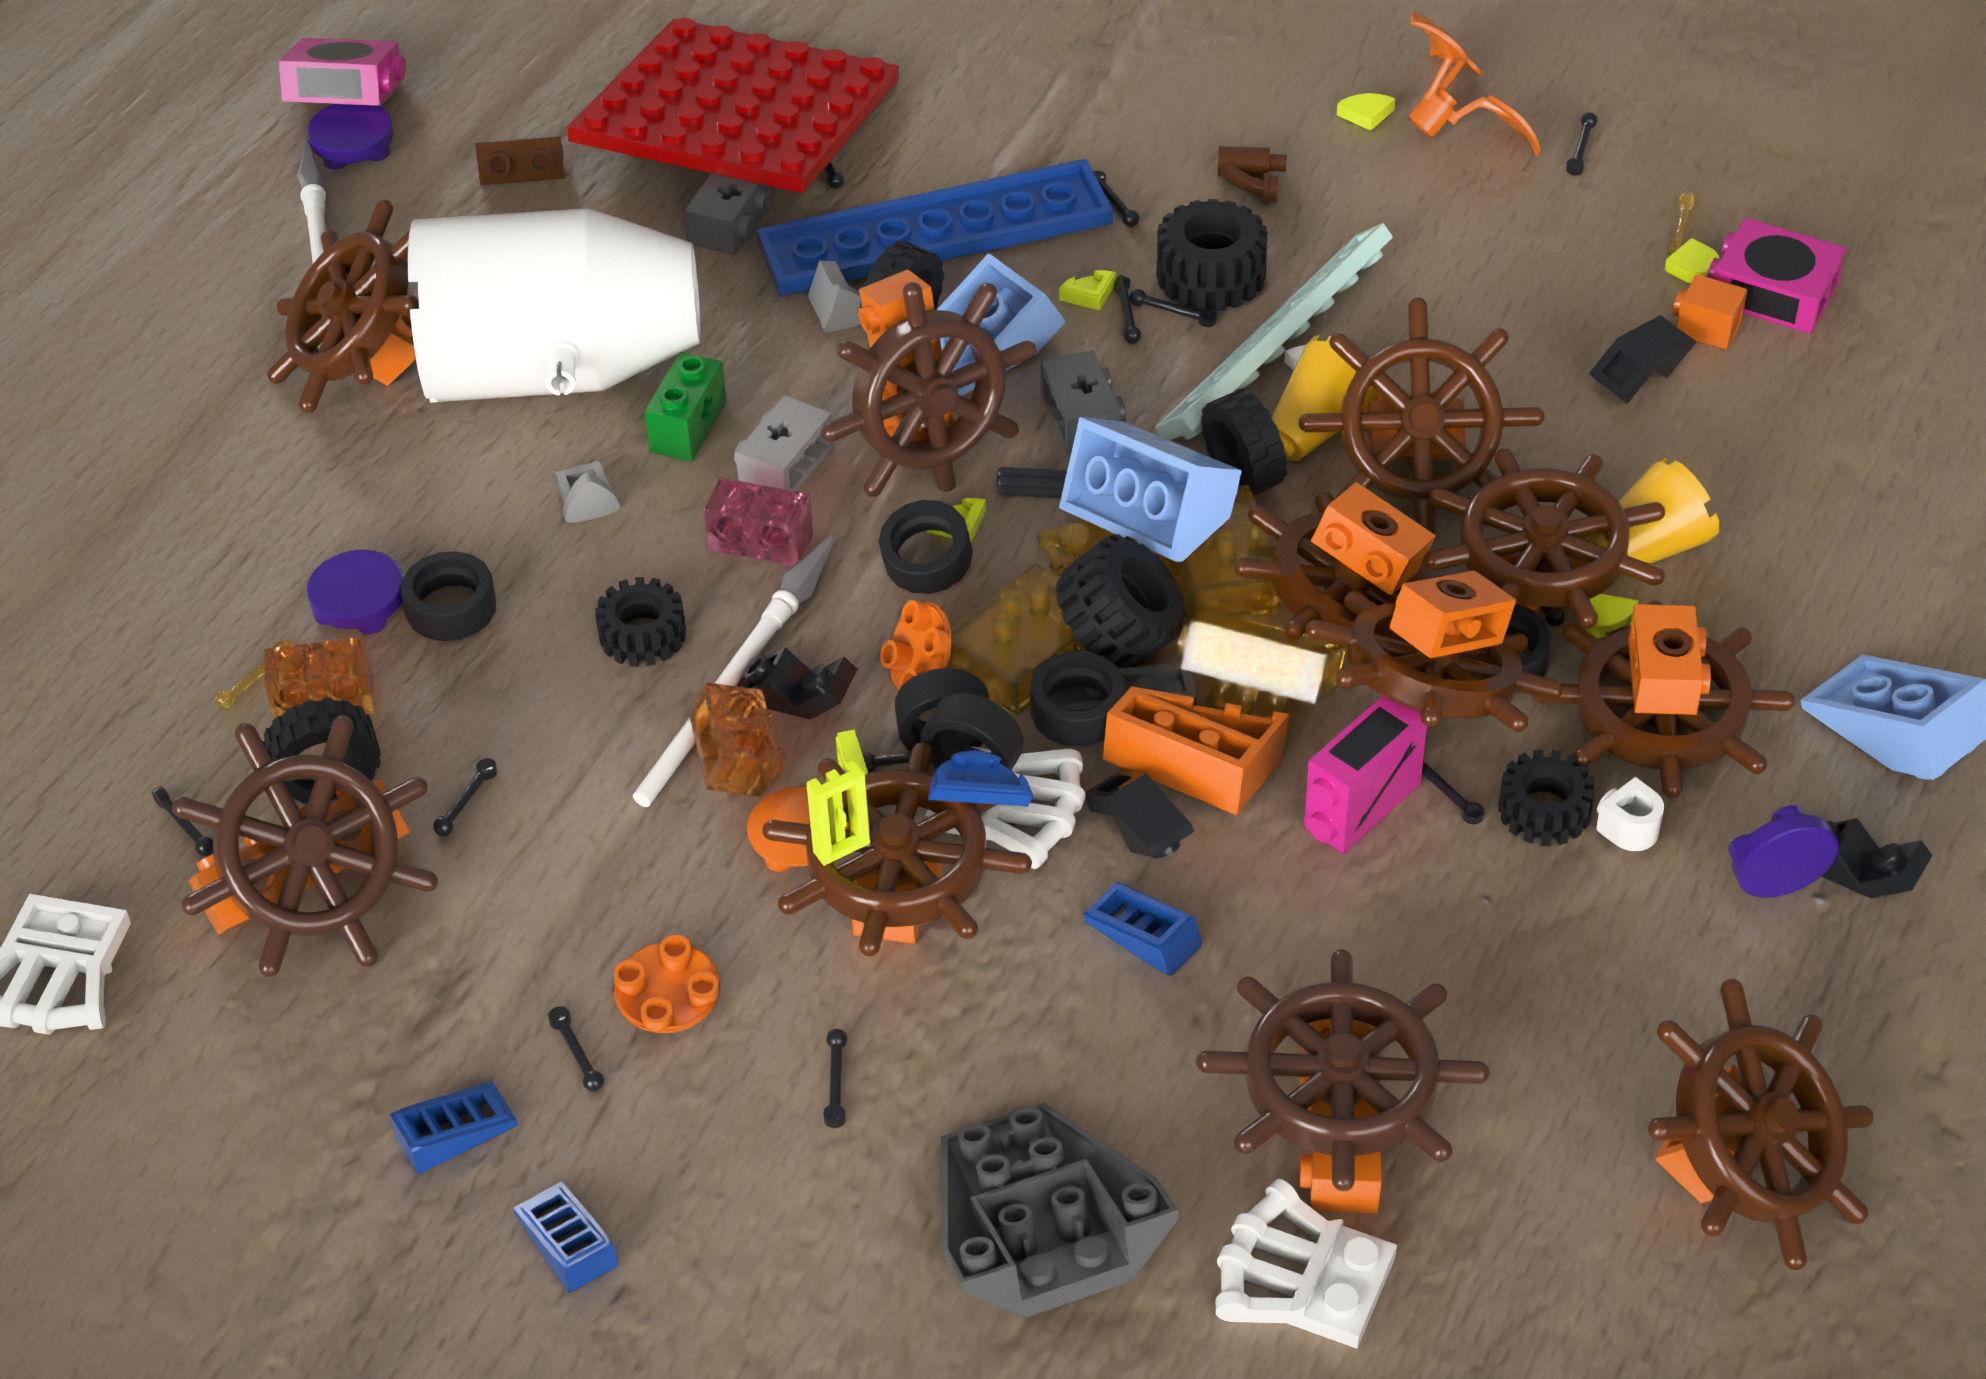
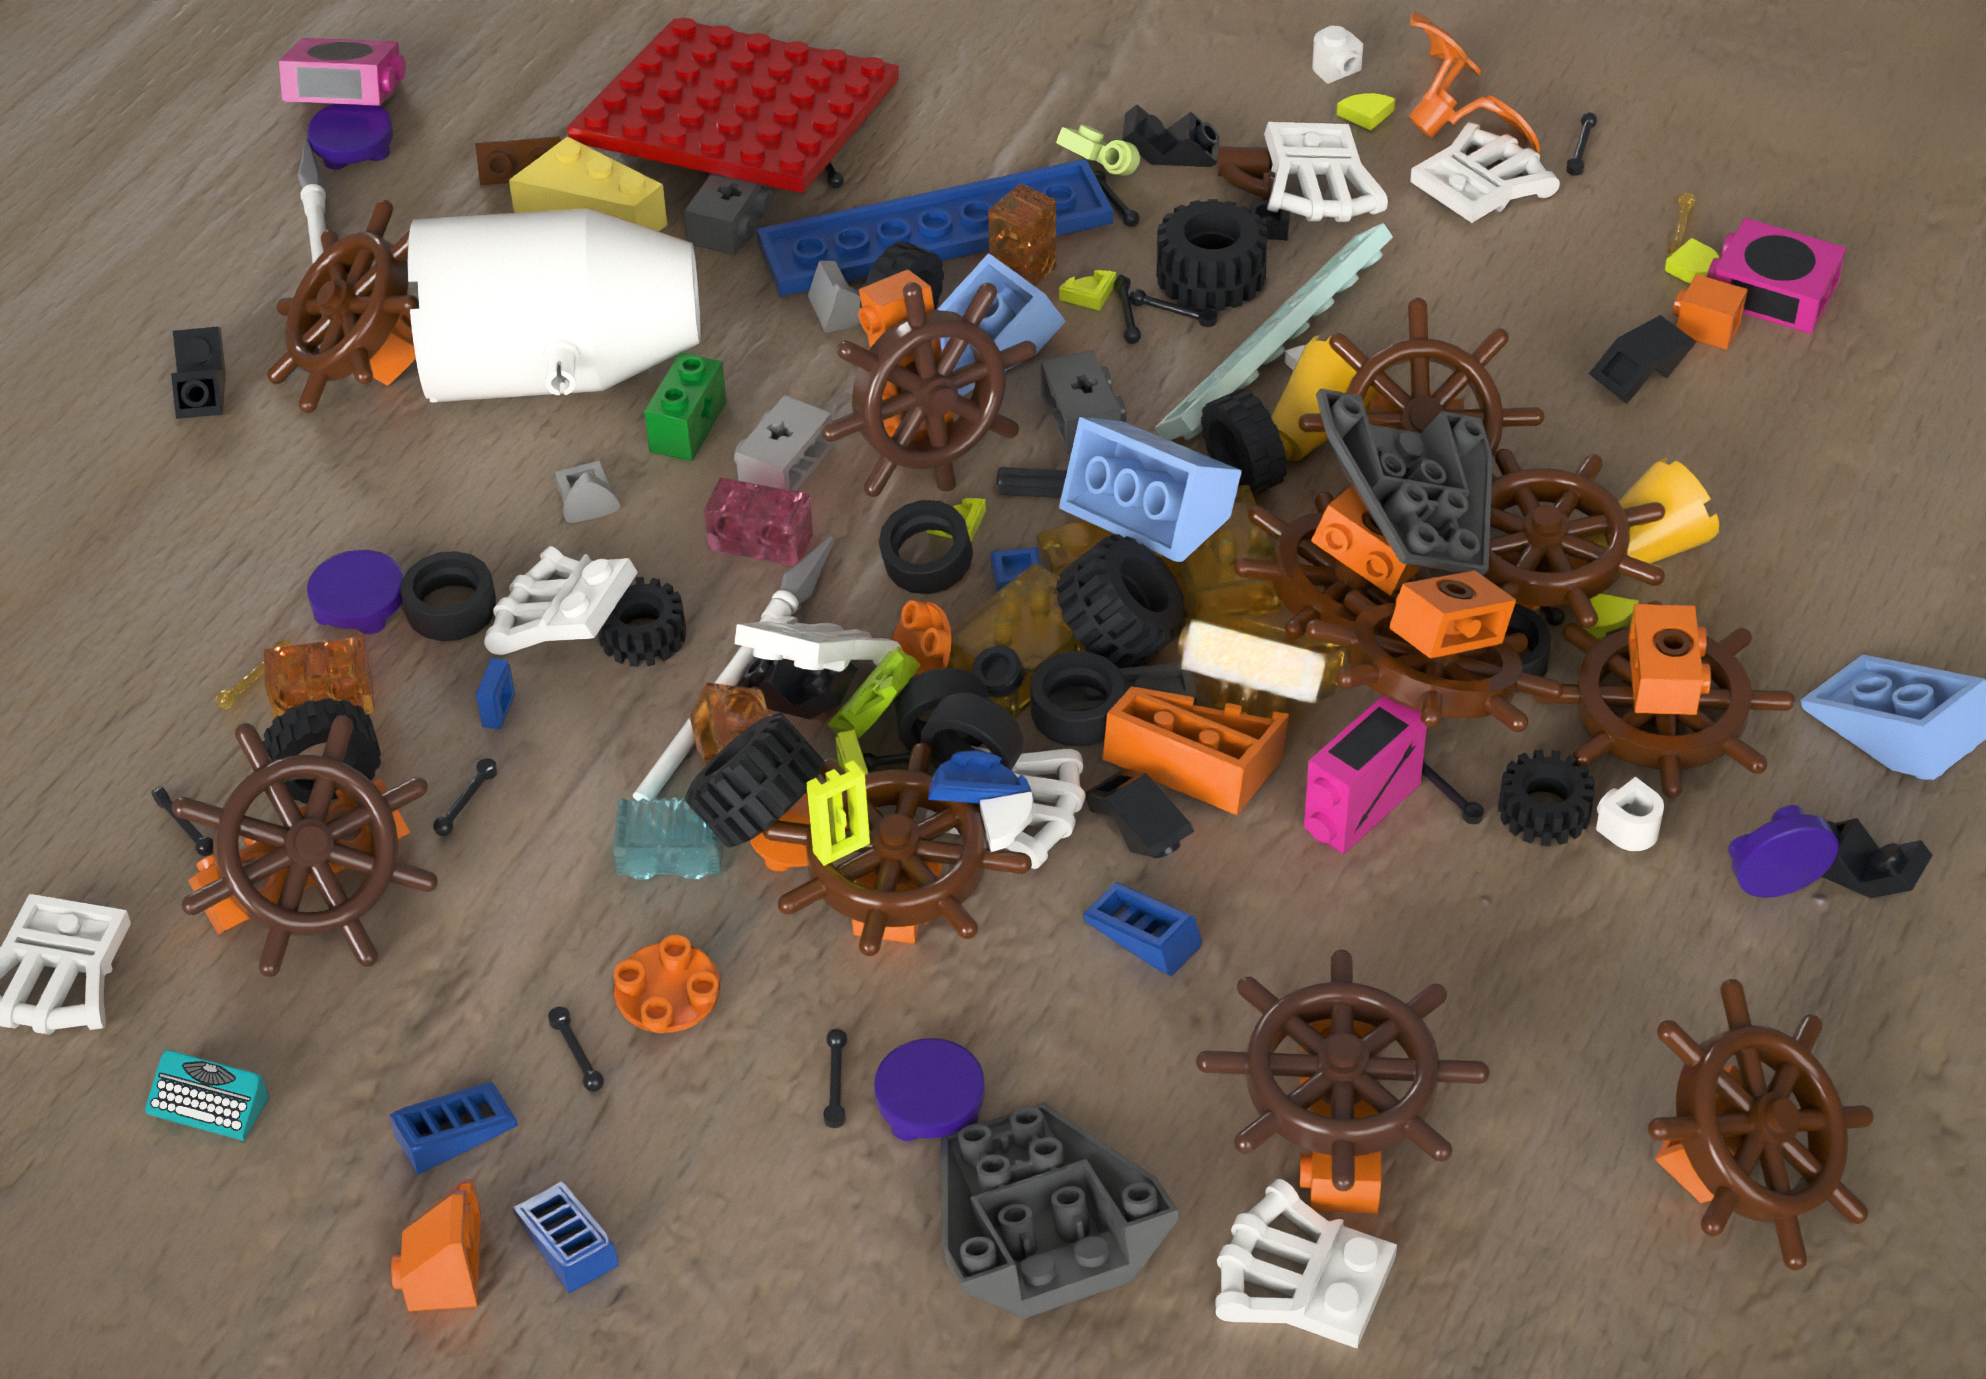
none -> slope [144,1050,269,1141]
none -> black slope [171,326,226,419]
none -> orange slope [391,1179,481,1311]
none -> blue tile [476,658,515,729]
none -> white plate [484,546,638,655]
none -> light yellow wedge [509,136,668,232]
none -> clear light blue brick [613,797,723,880]
none -> black tyre [684,713,824,848]
none -> white plate [734,615,902,672]
none -> lime slope [827,647,921,739]
none -> dark purple tile [874,1038,985,1141]
none -> black tile [972,645,1025,698]
none -> white tile [980,792,1033,852]
none -> clear orange brick [988,183,1057,286]
none -> blue tile [991,547,1045,598]
none -> yellowish green plate [1056,124,1140,176]
none -> black slope [1122,105,1220,167]
none -> black tile [1249,200,1291,241]
none -> white plate [1264,122,1388,222]
none -> white plate [1312,26,1363,84]
none -> dark grey wedge [1316,389,1493,576]
none -> white plate [1410,122,1560,223]

